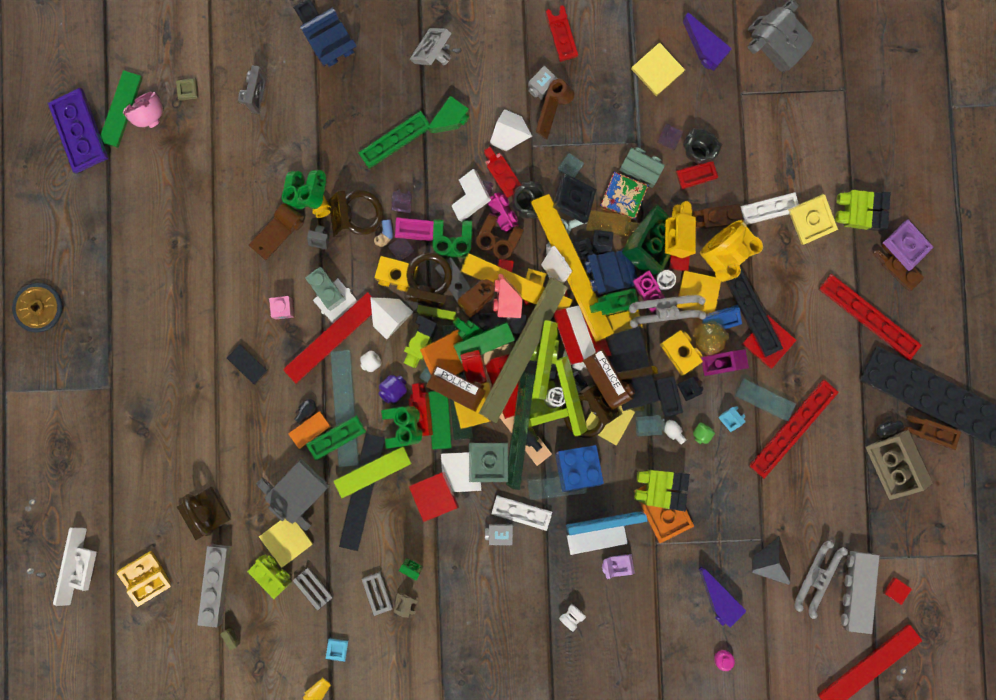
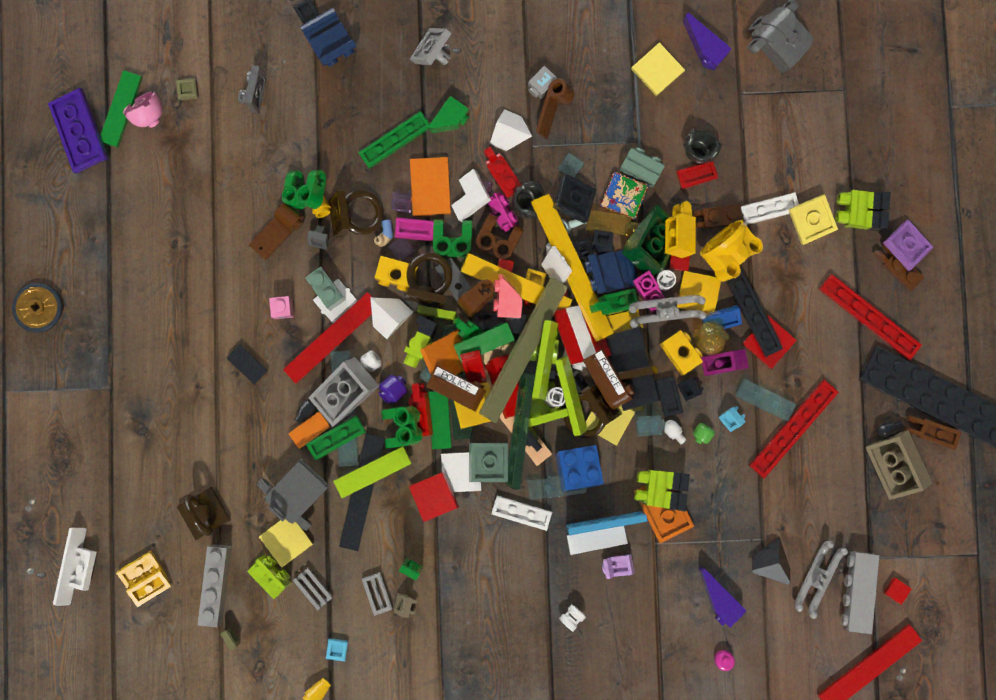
light grey brick [485,524,513,545] -> none
red plate [545,5,578,62] -> none
clear purple tile [658,124,683,150] -> none
none -> light grey slope [309,357,379,427]
none -> orange tile [410,157,451,216]

